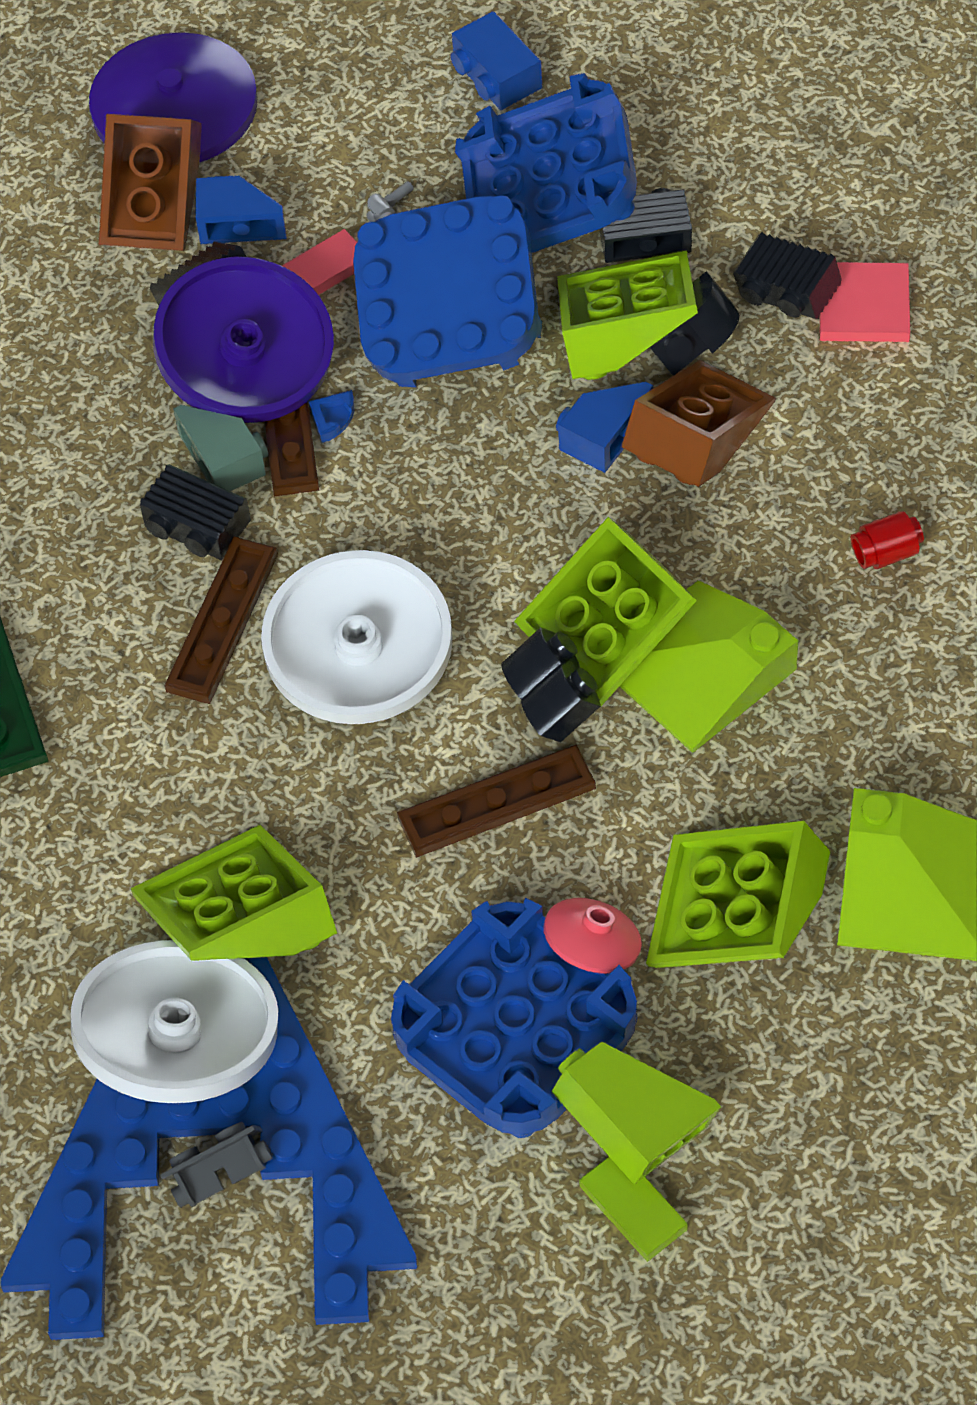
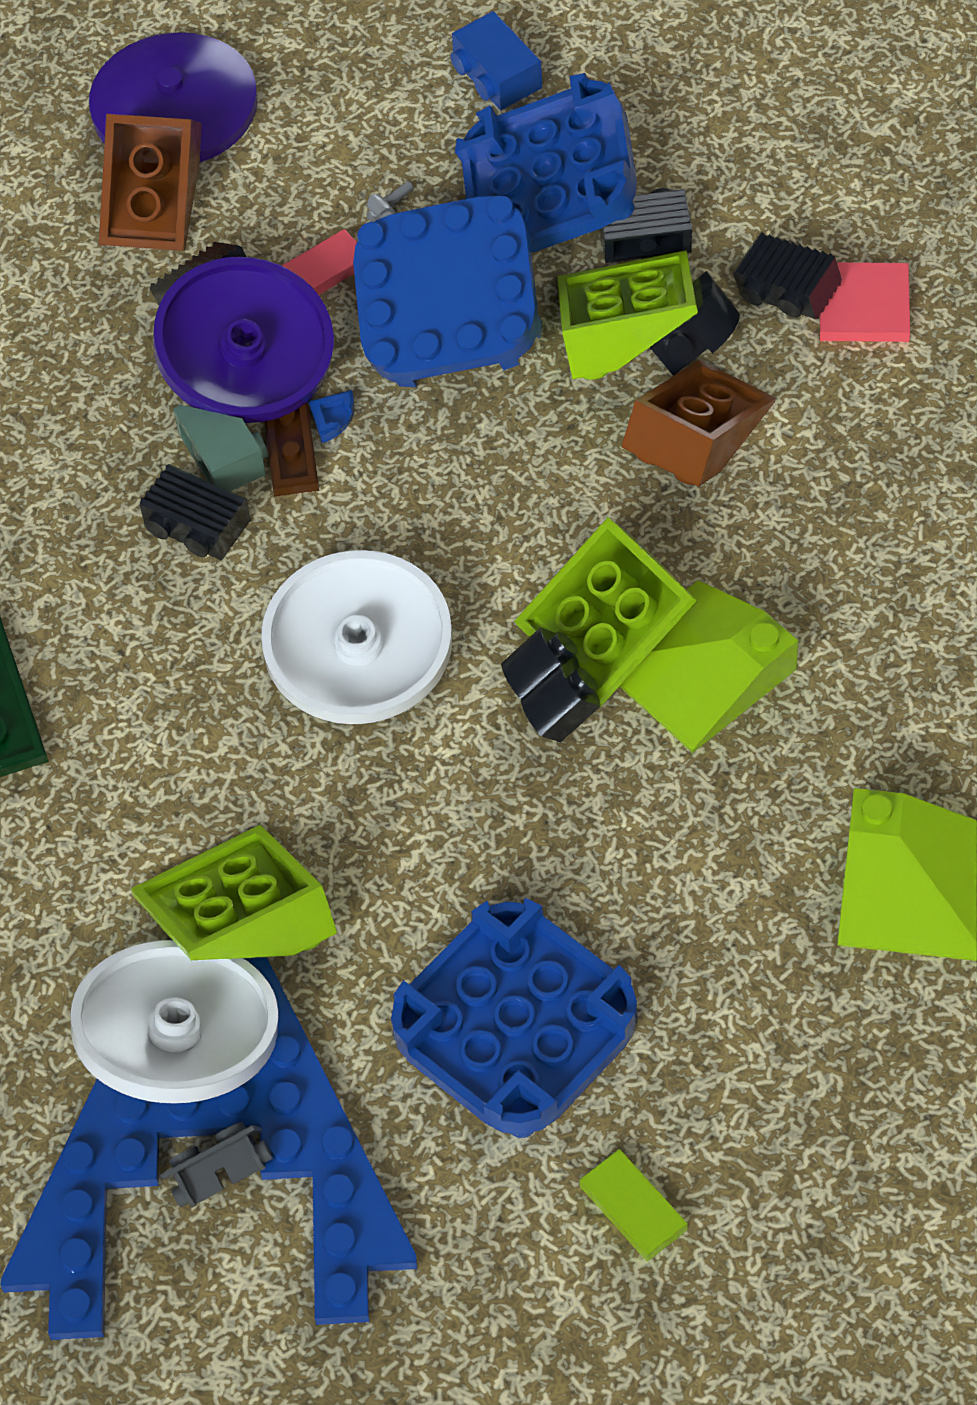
reddish brown tile [164,536,278,704] -> none
blue slope [196,176,287,244] -> none
reddish brown tile [397,744,596,858] -> none
coral dish [543,898,642,974] -> none
lime slope [551,1042,721,1185] -> none
blue slope [556,382,653,473] -> none
lime slope [646,821,830,968] -> none
red brick [850,511,924,570] -> none

